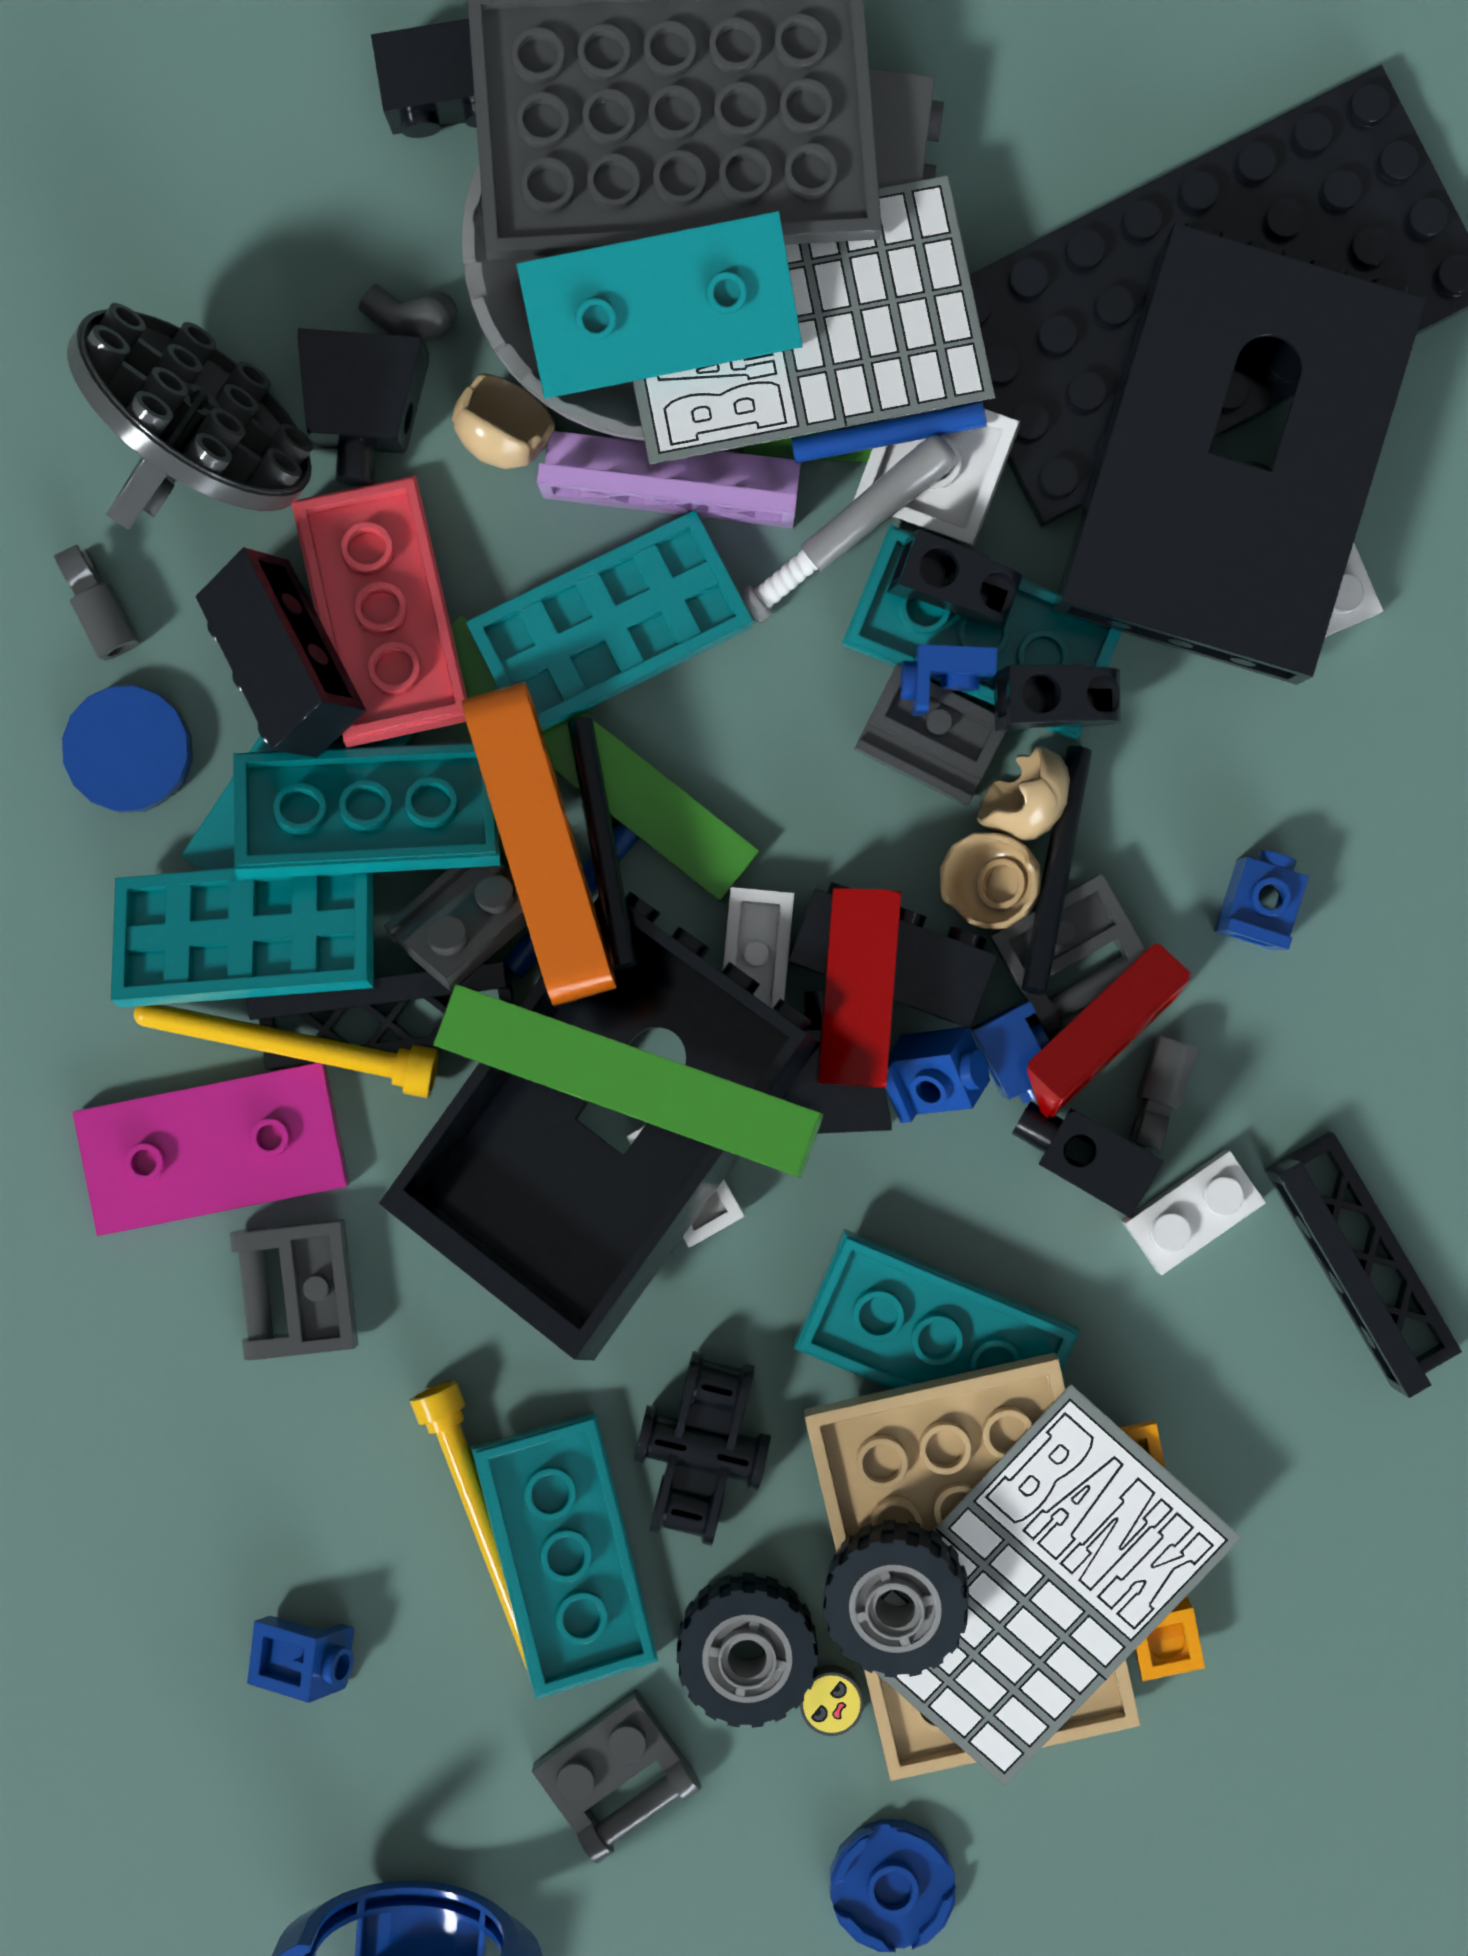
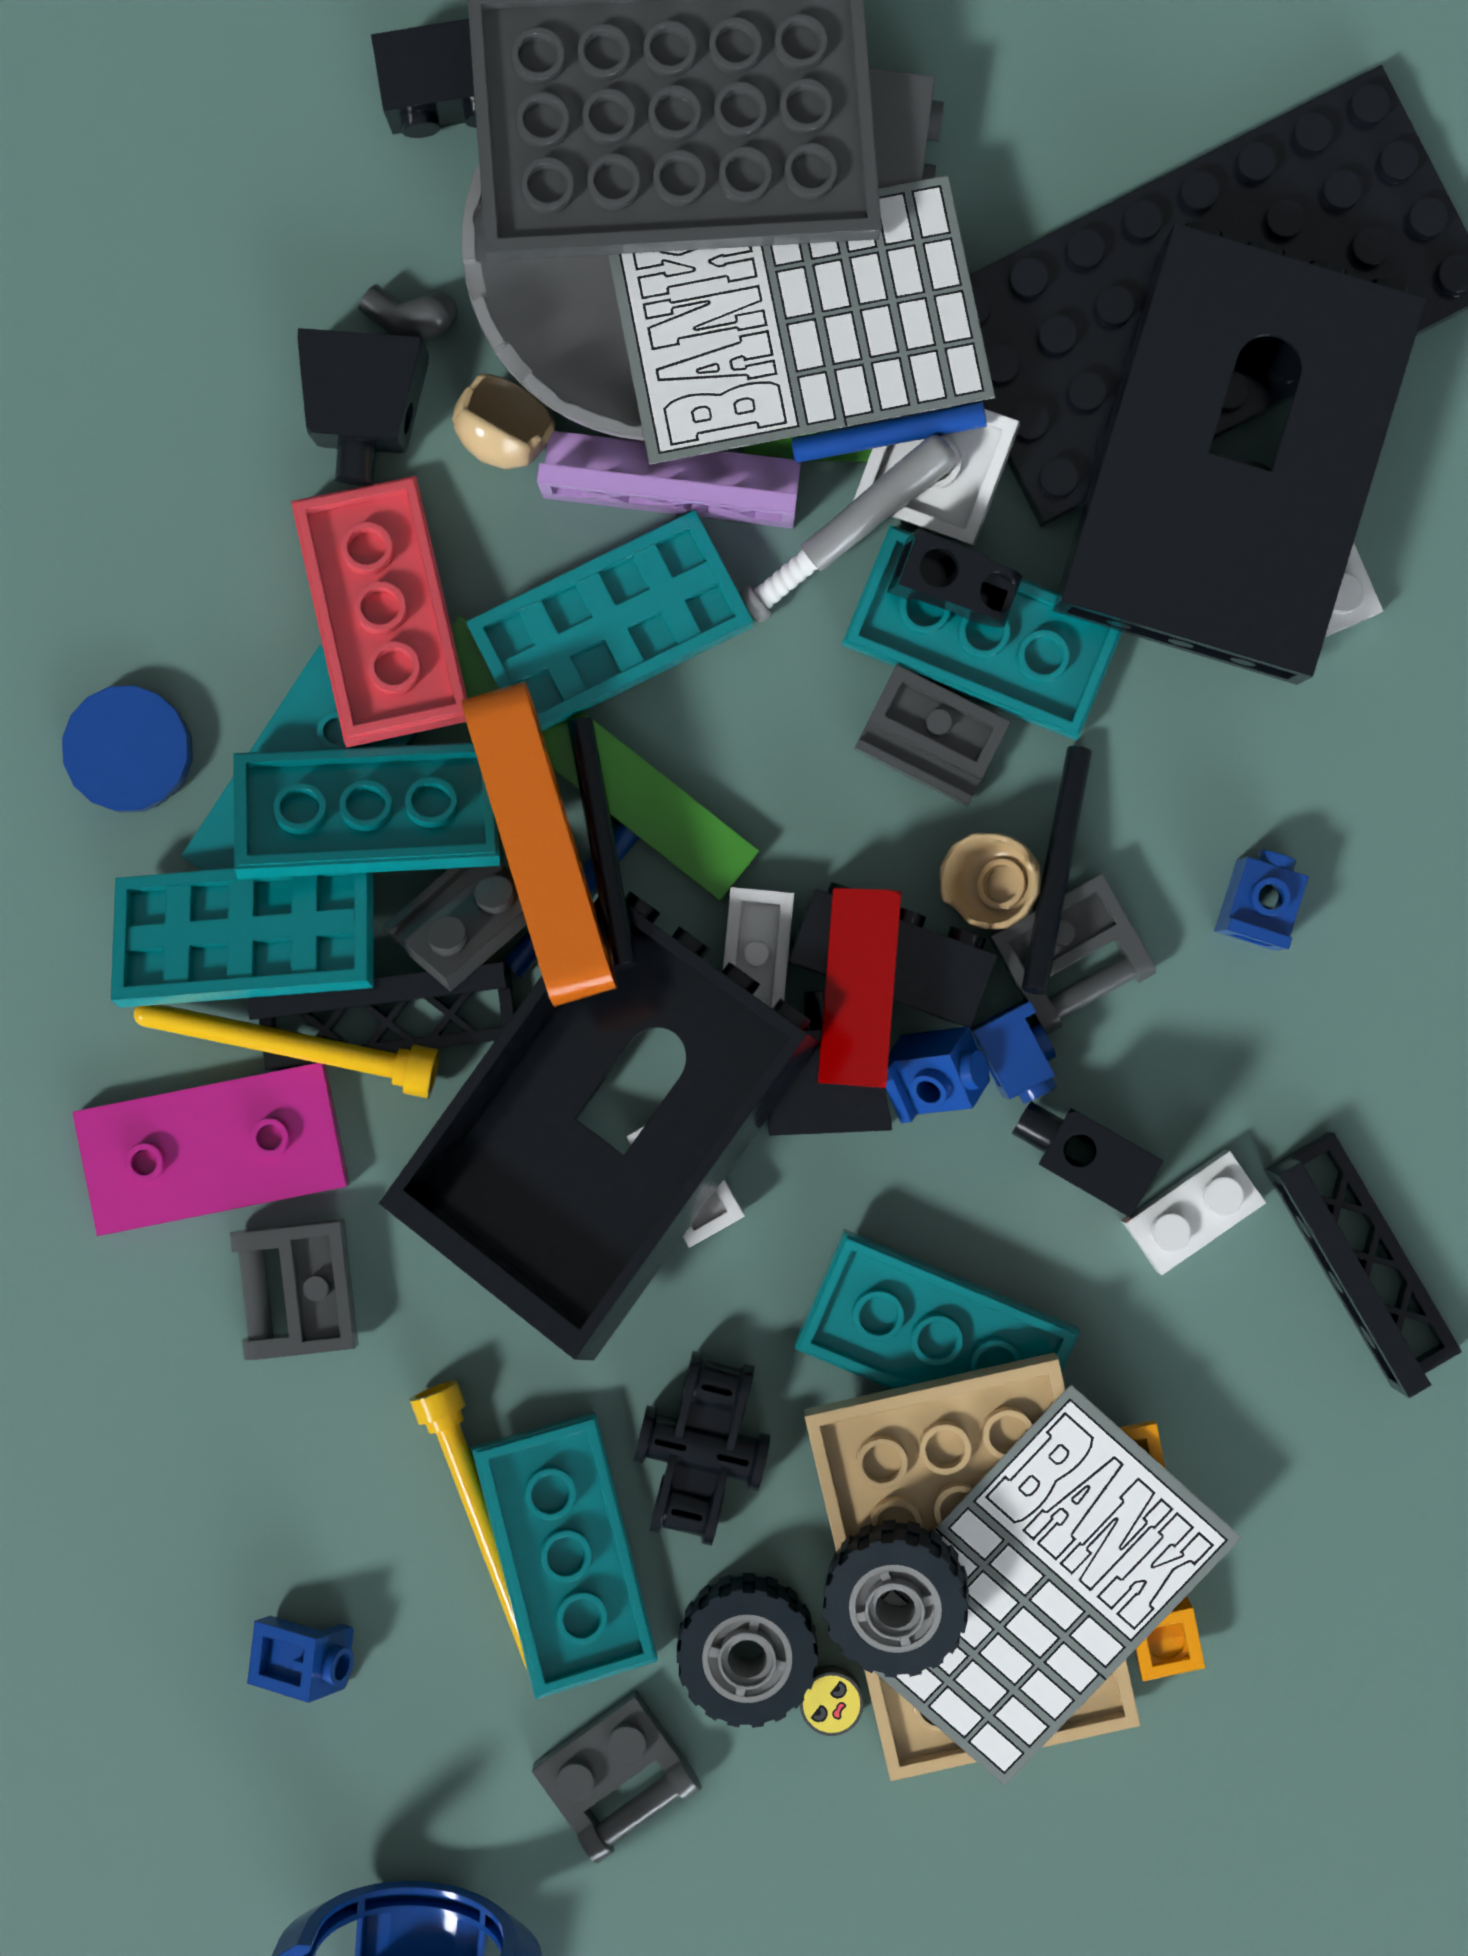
dark grey bar [54,544,140,661] -> none
dark grey bracket [67,303,313,530] -> none
black brick [195,547,367,758] -> none
bright green tile [433,984,824,1178] -> none
teal plate [516,211,803,399] -> none
blue tile [830,1819,956,1952] -> none
blue bracket [900,644,998,716] -> none
tan hair [977,746,1070,842] -> none
black leg [994,665,1121,731] -> none
red slope [1027,943,1191,1119] -> none
dark grey bar [1129,1036,1199,1150] -> none

